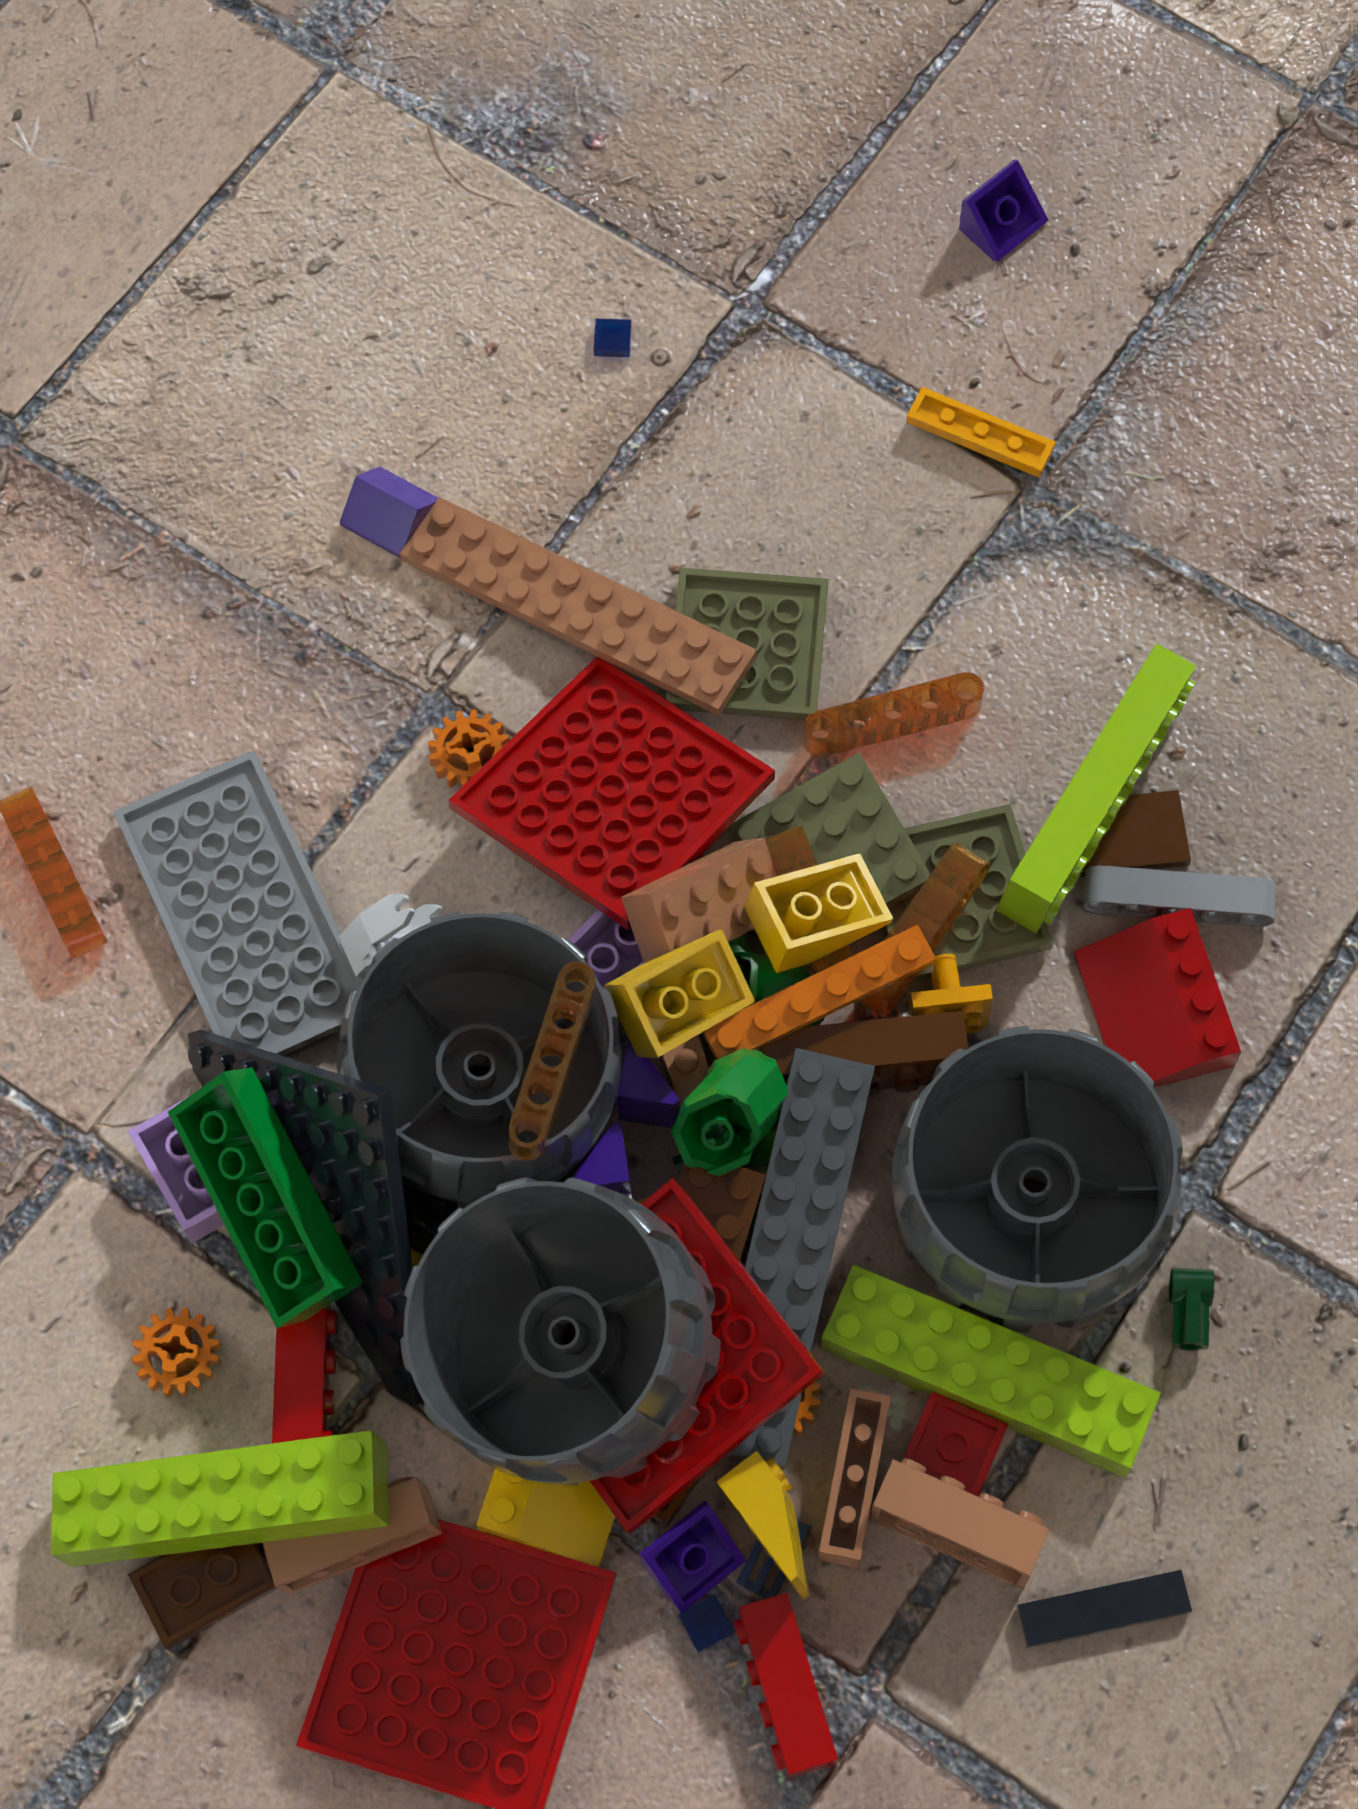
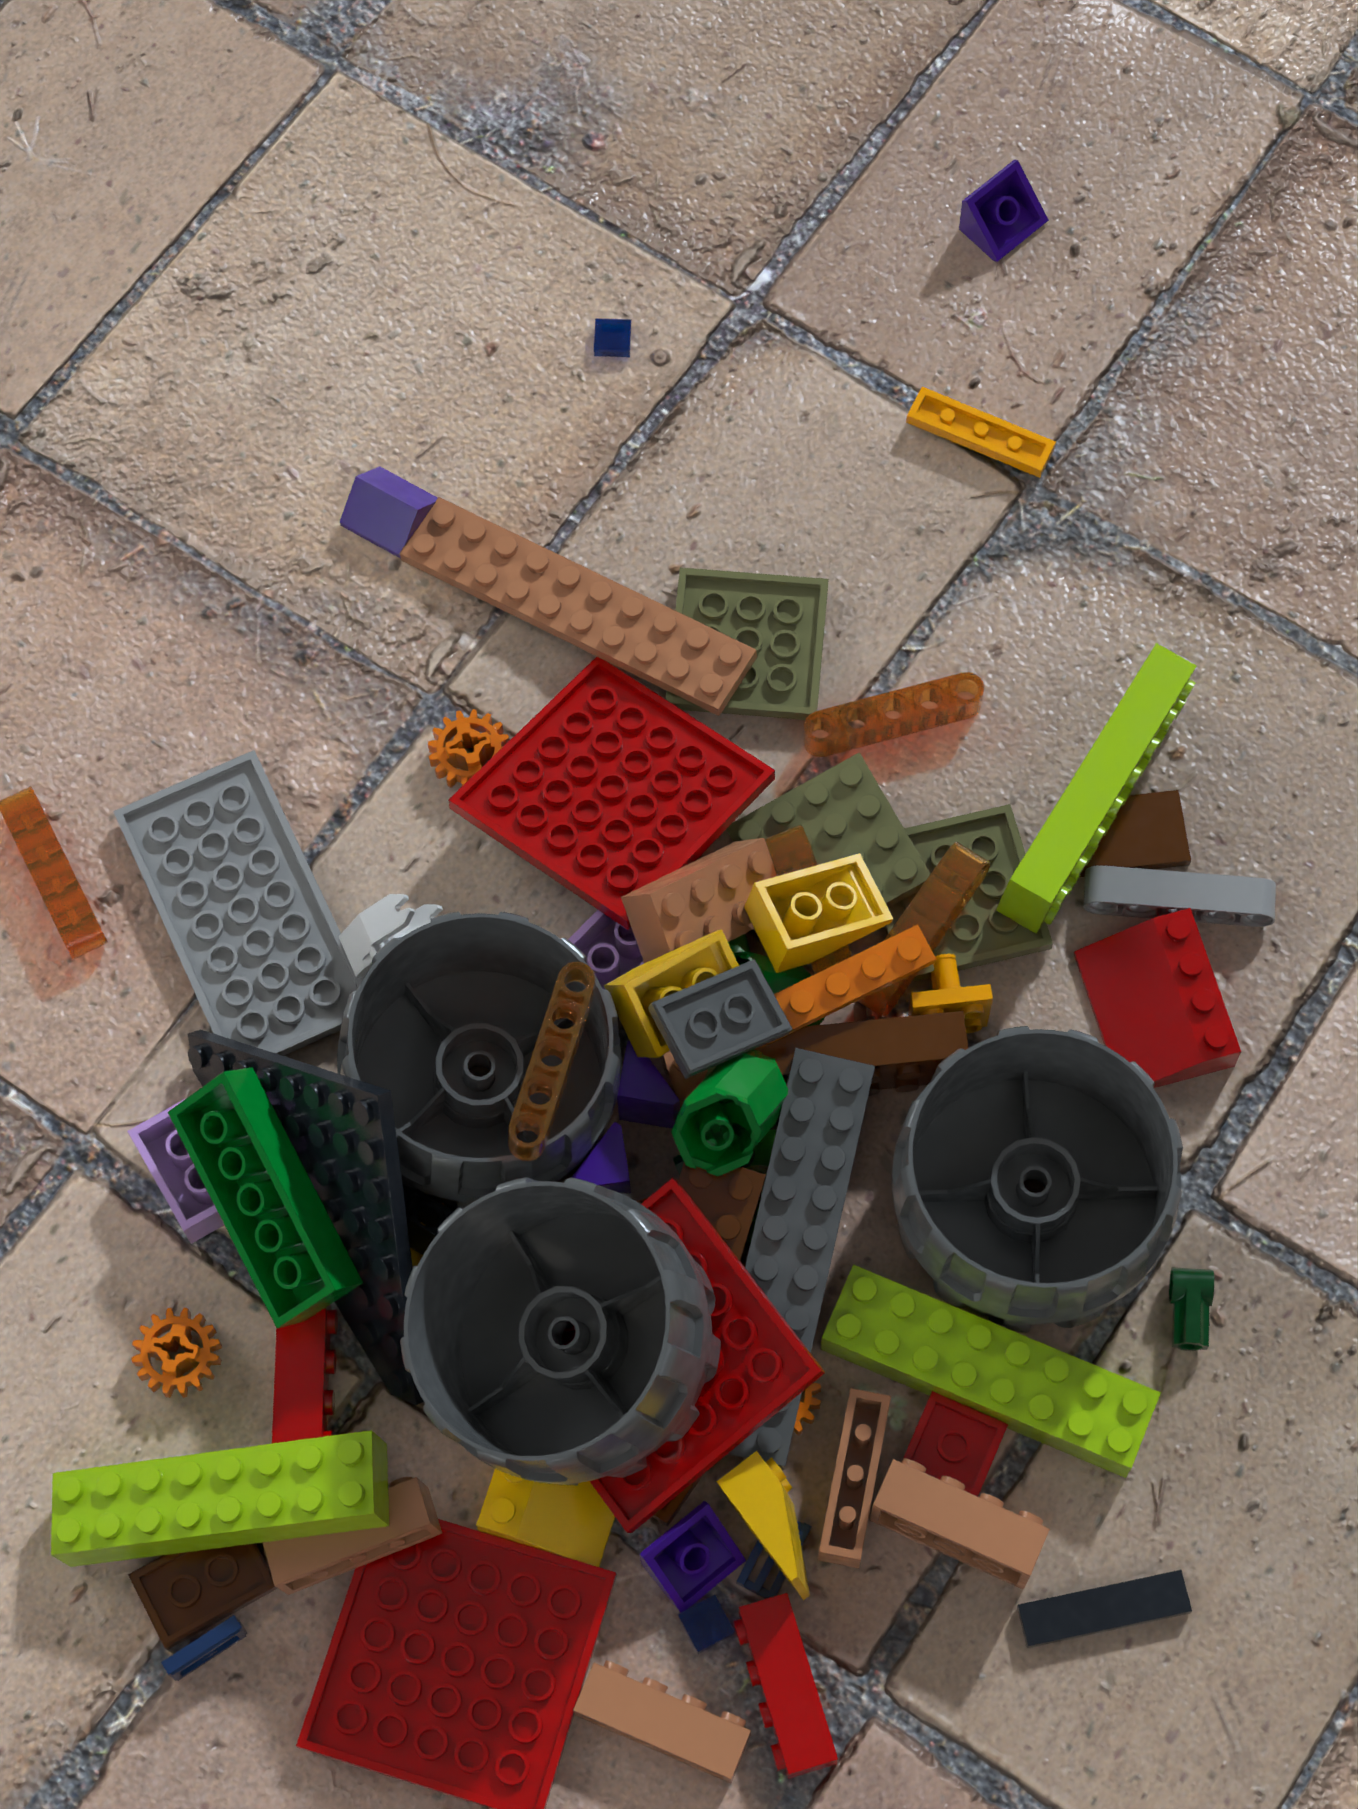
none -> dark blue tile [161,1615,248,1681]
none -> nougat brick [573,1660,751,1784]
none -> dark grey tile [648,959,792,1079]

